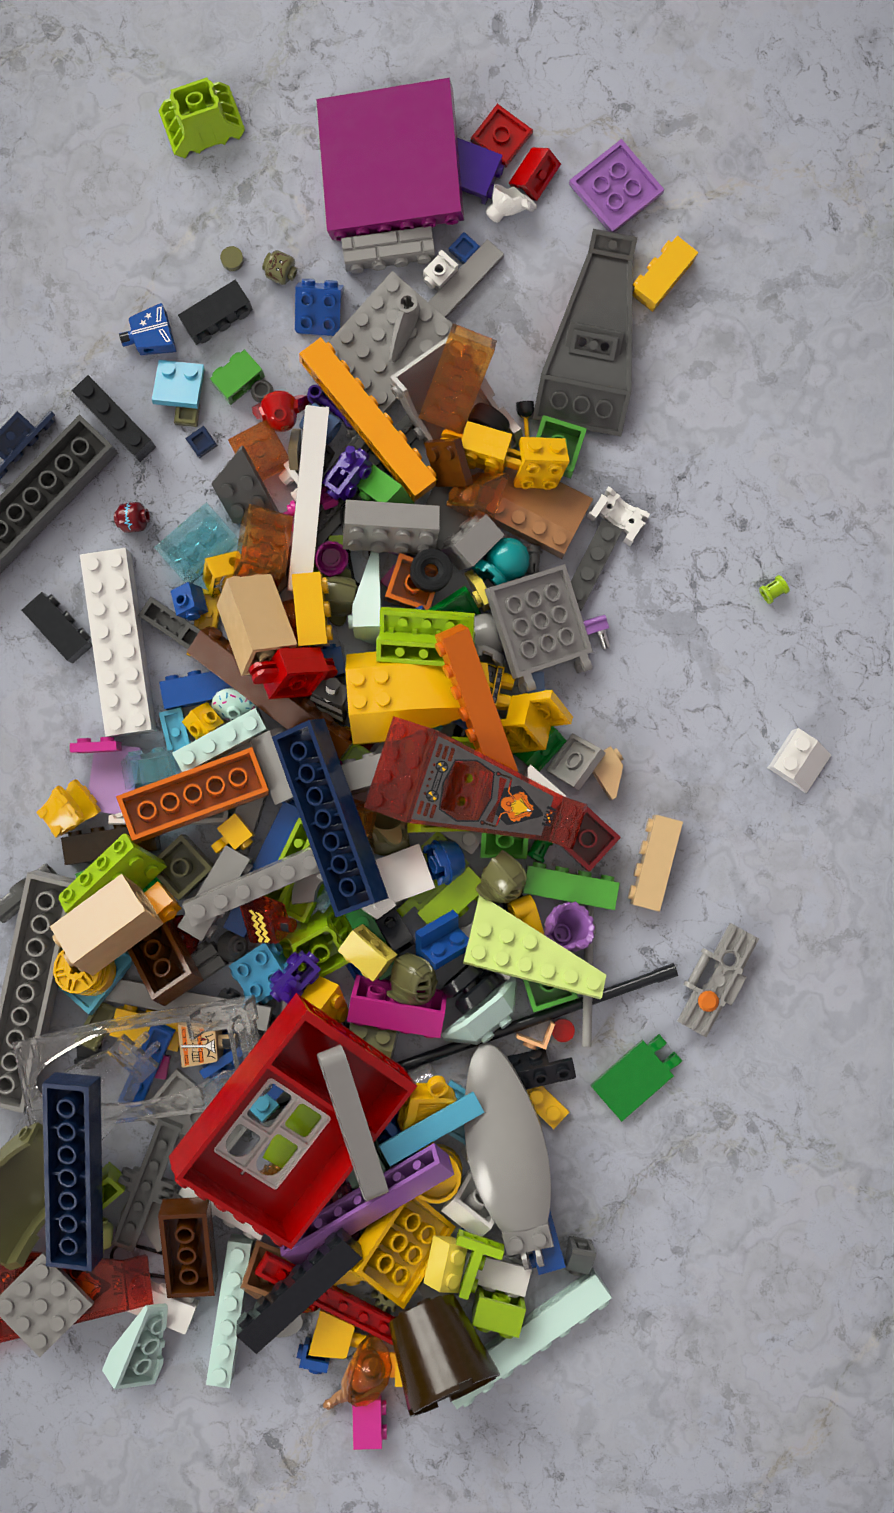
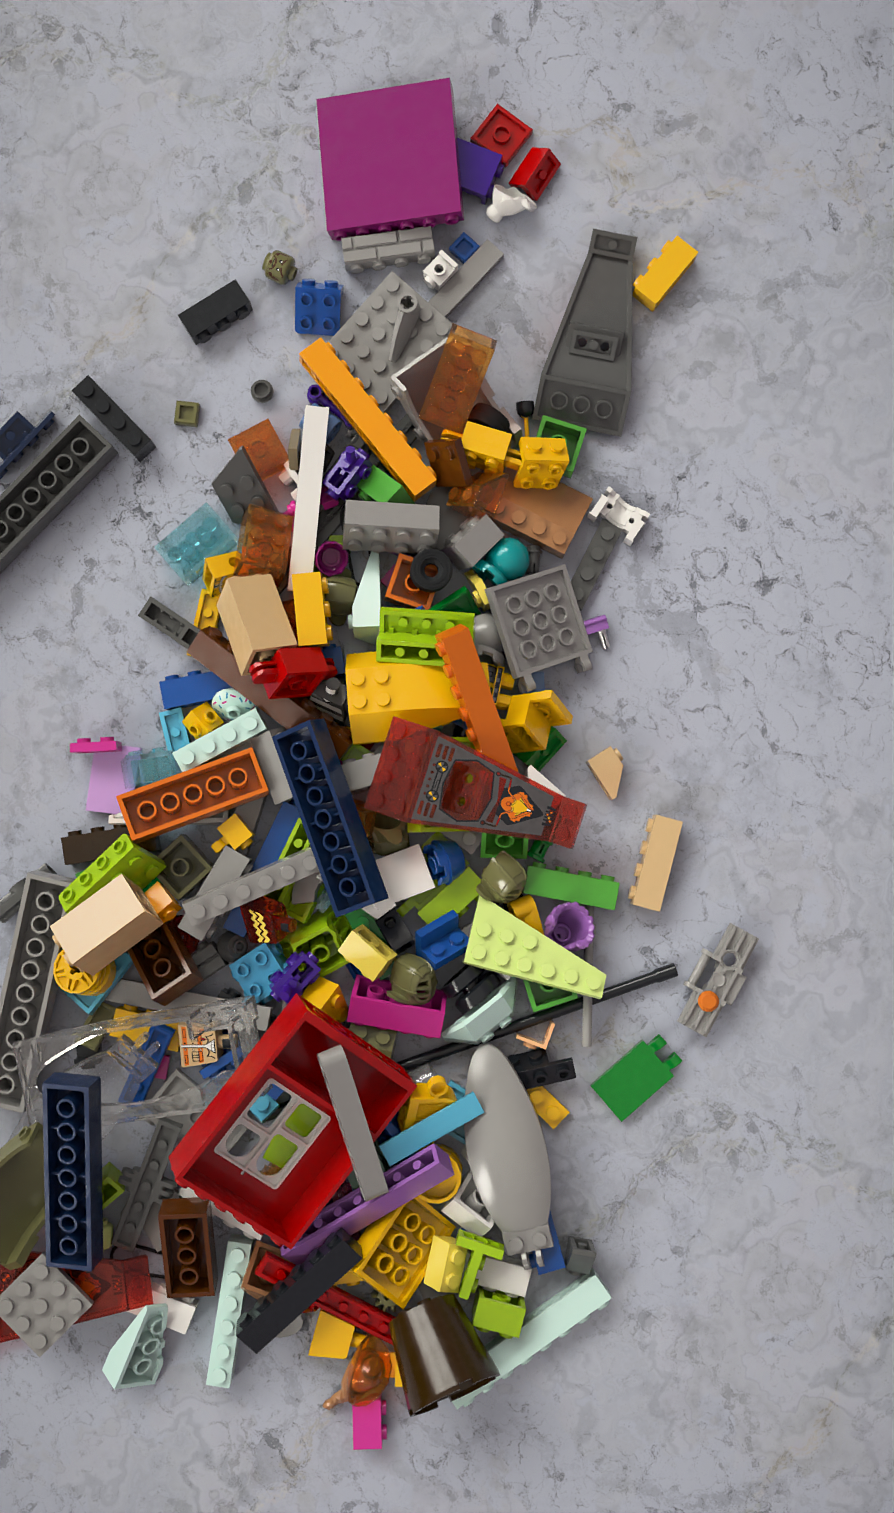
black brick [21,592,93,663] -> none
yellow piece [36,779,101,838] -> none
white brick [80,548,157,738] -> none
dark red head [114,502,150,533] -> none
blue torso [119,303,177,355] -> none
medium azure plate [152,360,205,409] -> none
lime slope [158,77,245,158] -> none
blue brick [170,582,208,621] -> none
dark blue tile [185,426,218,458] -> none
bright green brick [210,349,265,405] -> none
olive tile [220,246,244,271] -> none
red piece [252,391,309,432] -> none
blue bracket [296,1337,330,1374] -> none
light grey tile [546,733,606,791] -> none
red tile [552,1018,575,1042] -> none
dark red brick [554,806,621,872] -> none
medium lavender plate [569,139,664,232] -> none
lime bush [759,575,790,604] -> none
white slope [768,728,831,793] -> none

